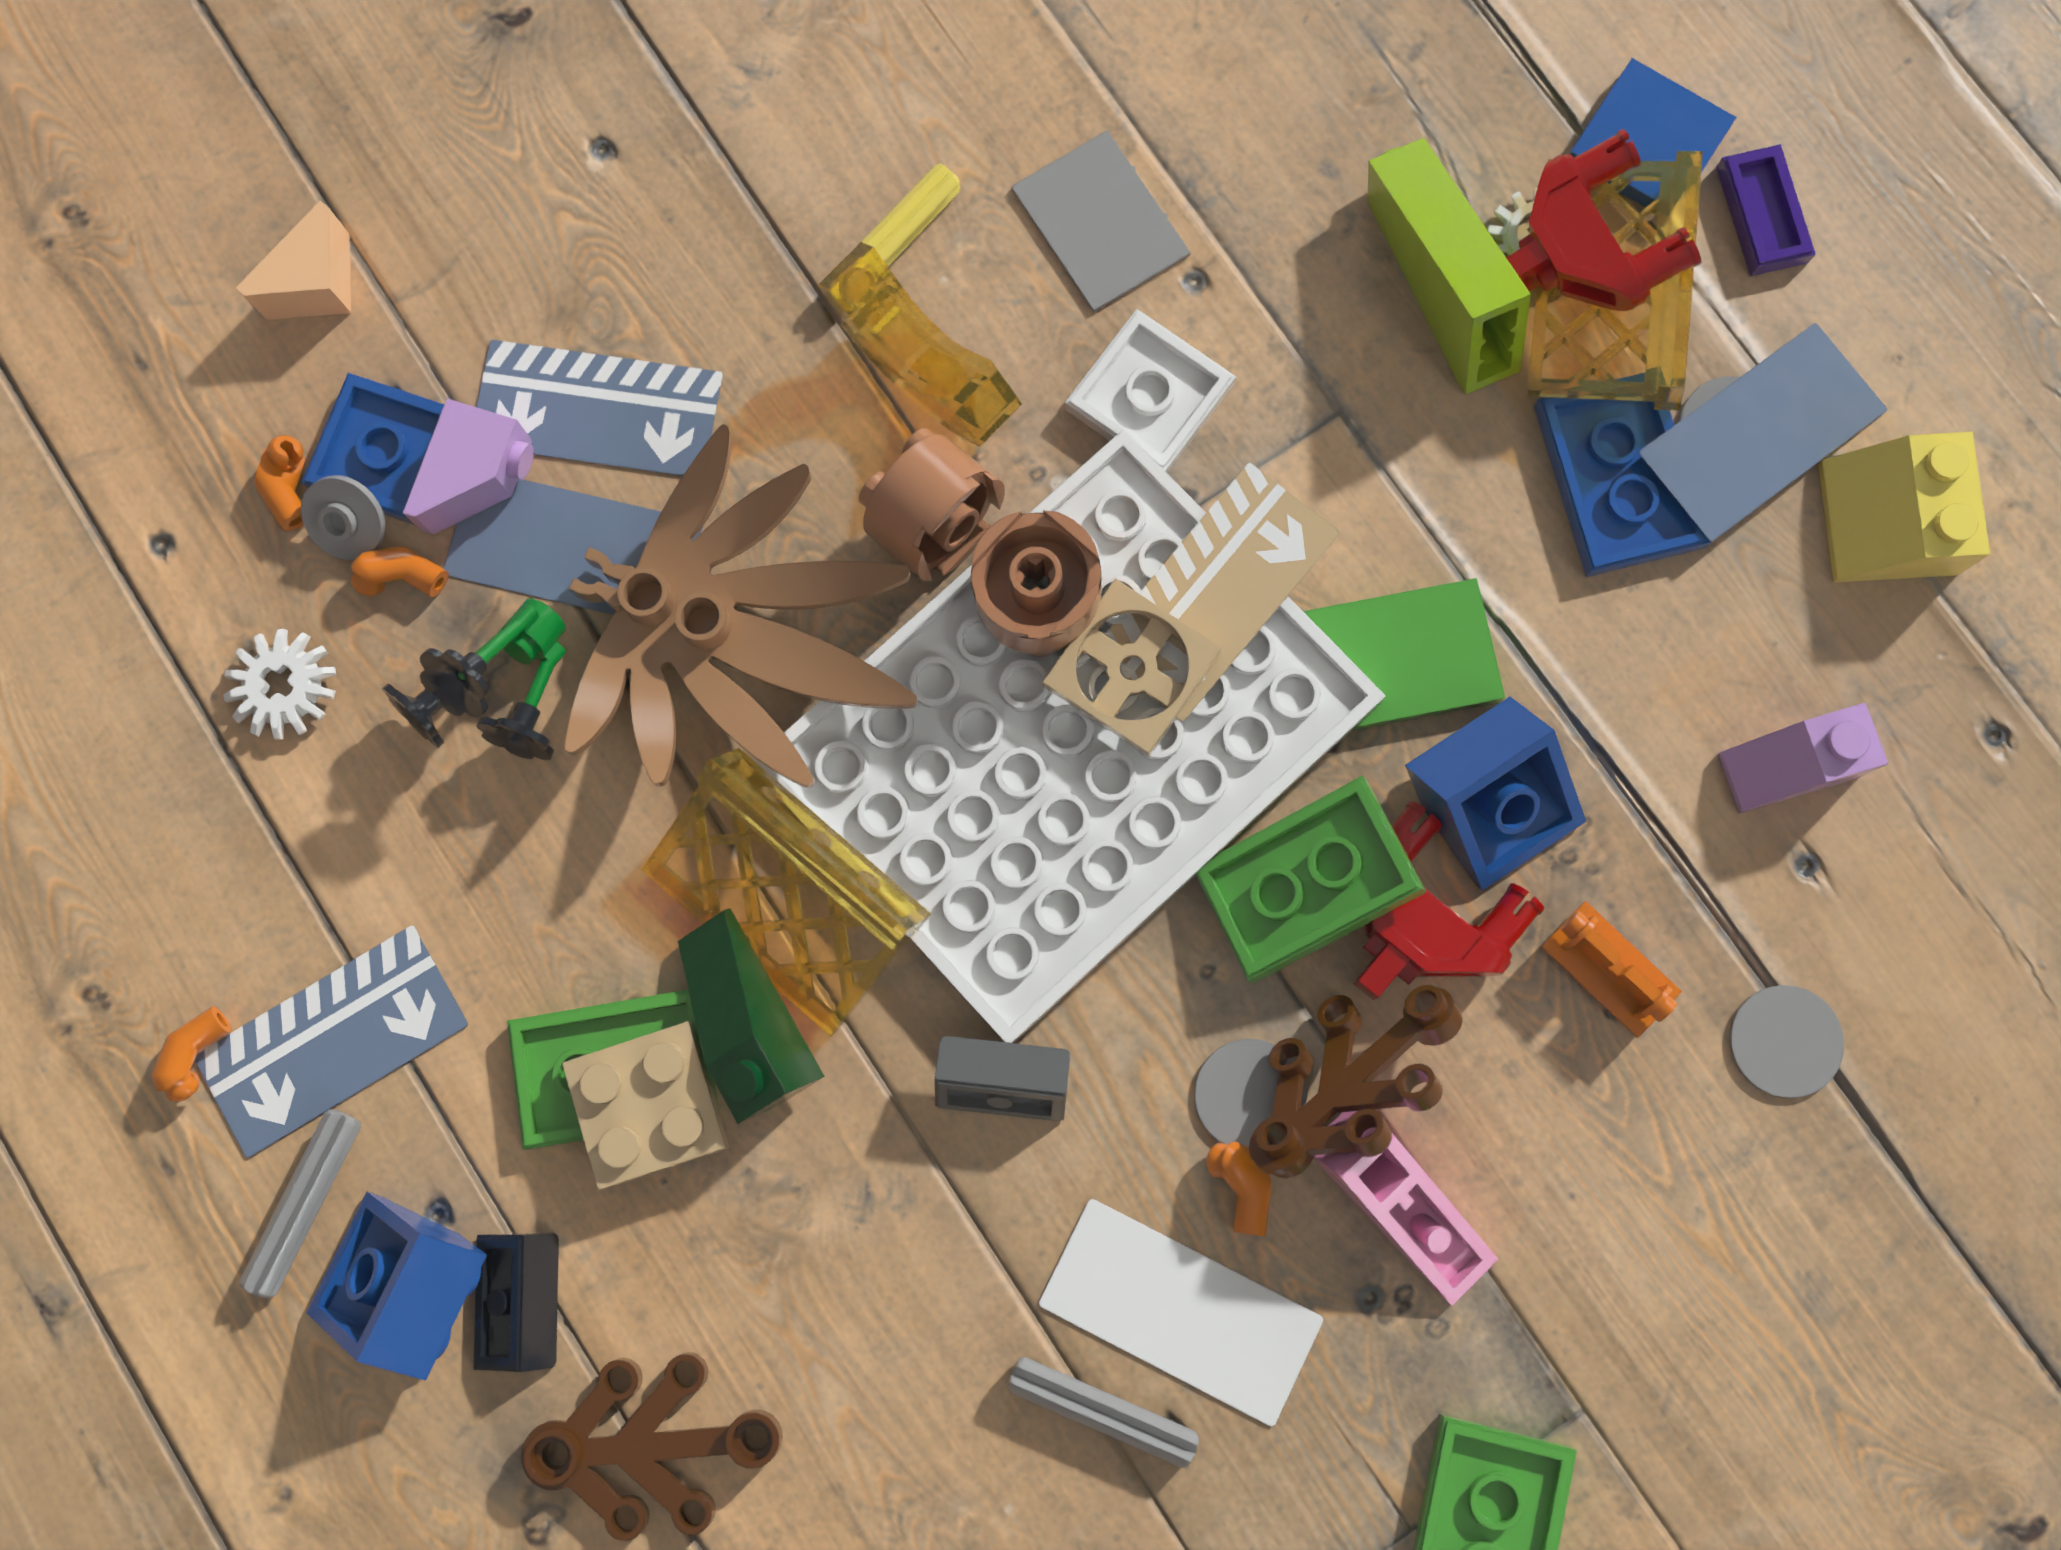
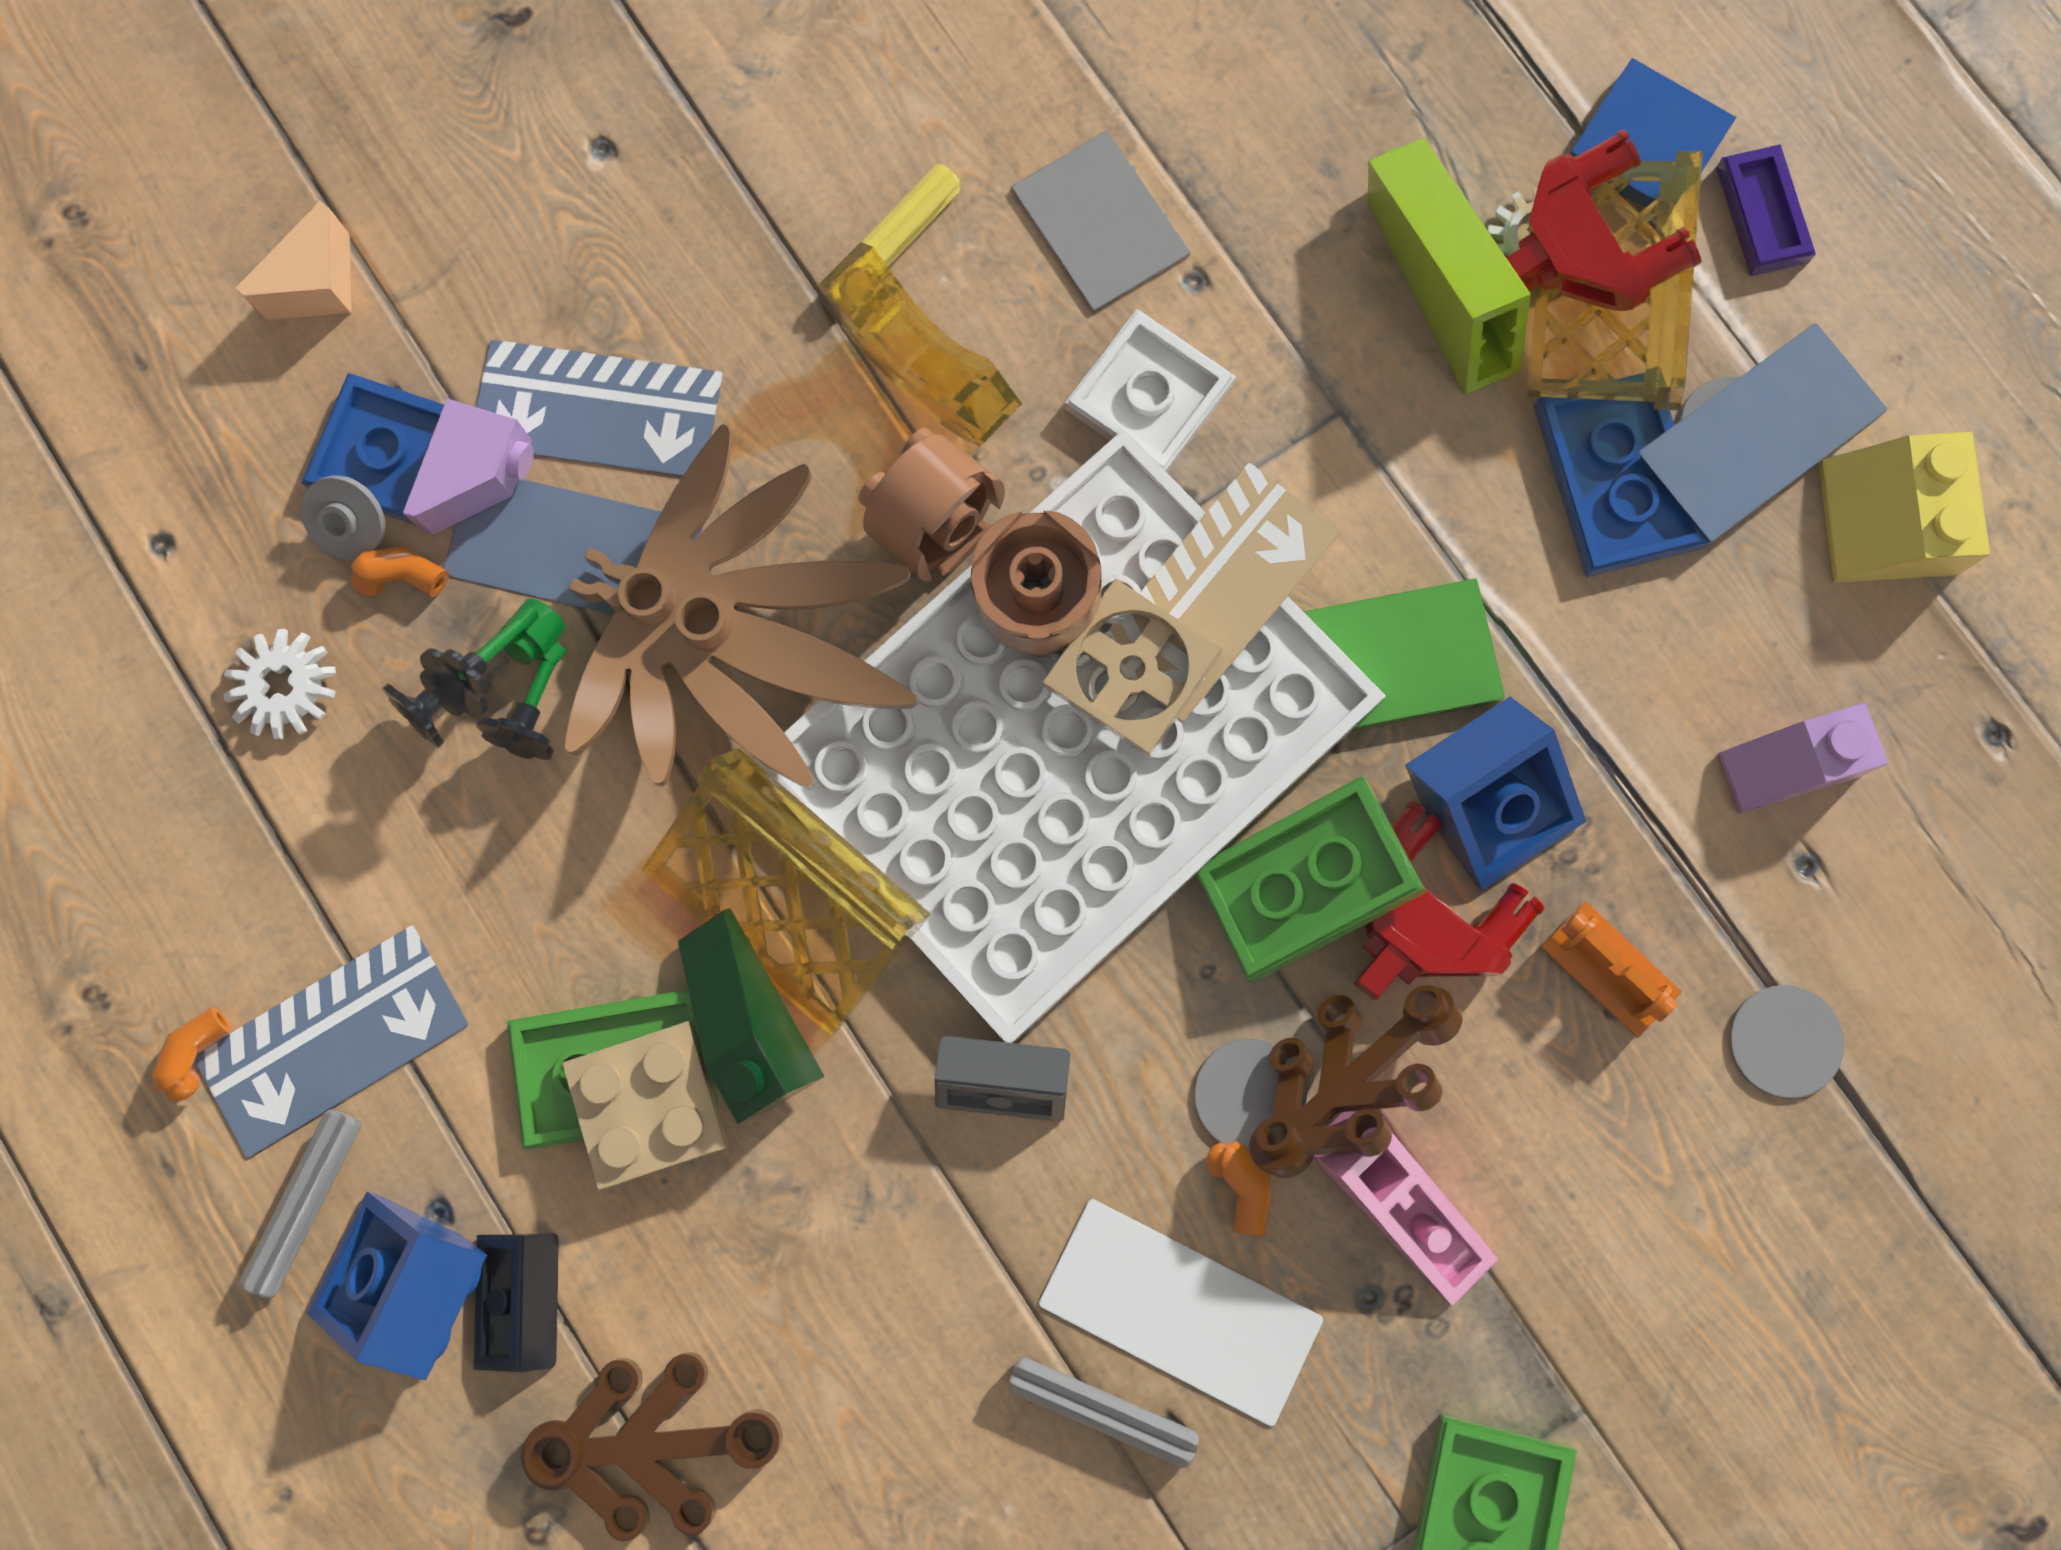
orange arm [254,435,304,531] -> none

